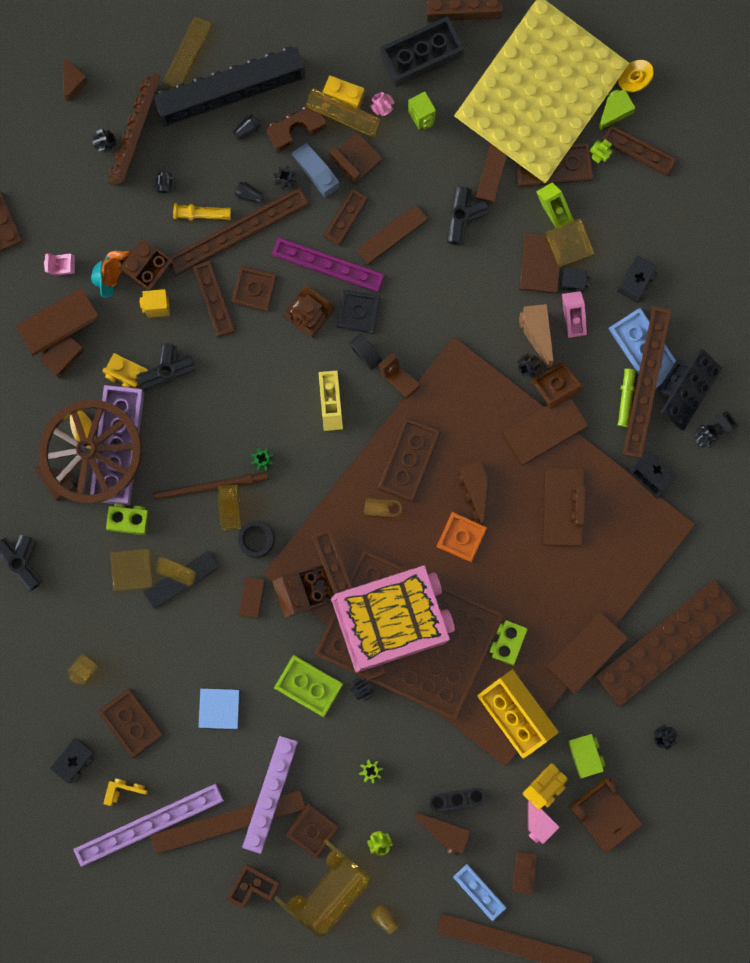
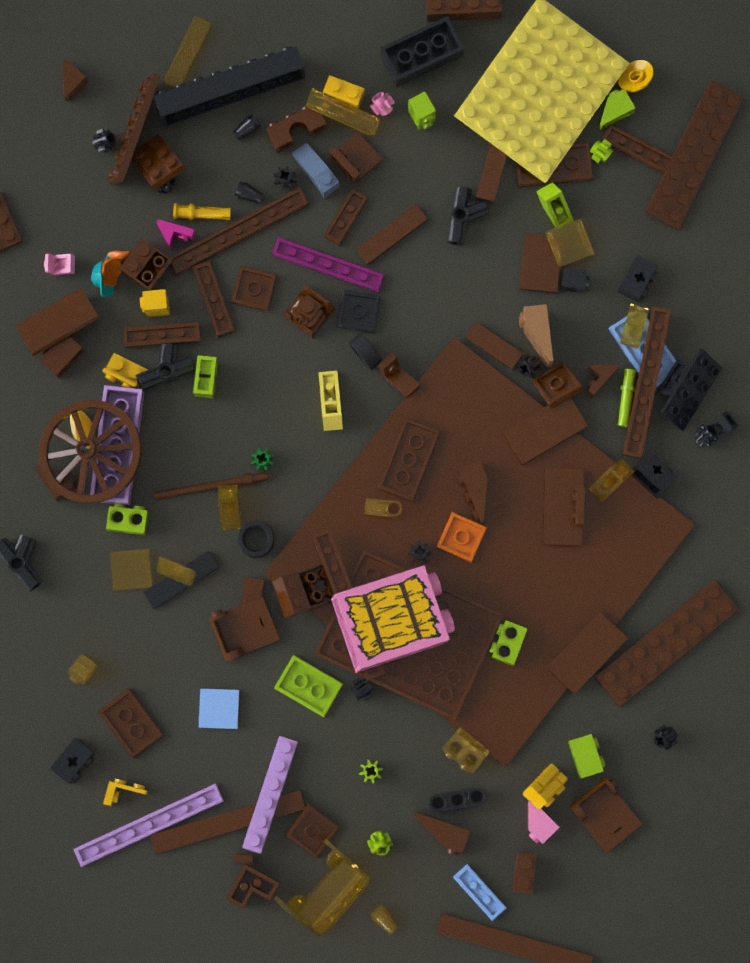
yellow slope [477,669,559,759] -> none
bright pink slope [562,291,587,338] -> none
none -> reddish brown plate [123,322,201,348]
none -> reddish brown plate [131,134,186,190]
none -> dark pink slope [157,219,195,249]
none -> lime brick [193,355,218,399]
none -> reddish brown door [209,597,280,662]
none -> reddish brown tile [233,854,254,863]
none -> black gear [408,540,432,565]
none -> clear yellow brick [442,727,490,774]
none -> reddish brown tile [465,322,523,370]
none -> reddish brown slope [587,364,619,398]
none -> clear yellow slope [589,458,634,503]
none -> clear yellow slope [620,304,649,348]
none -> reddish brown plate [645,80,744,230]

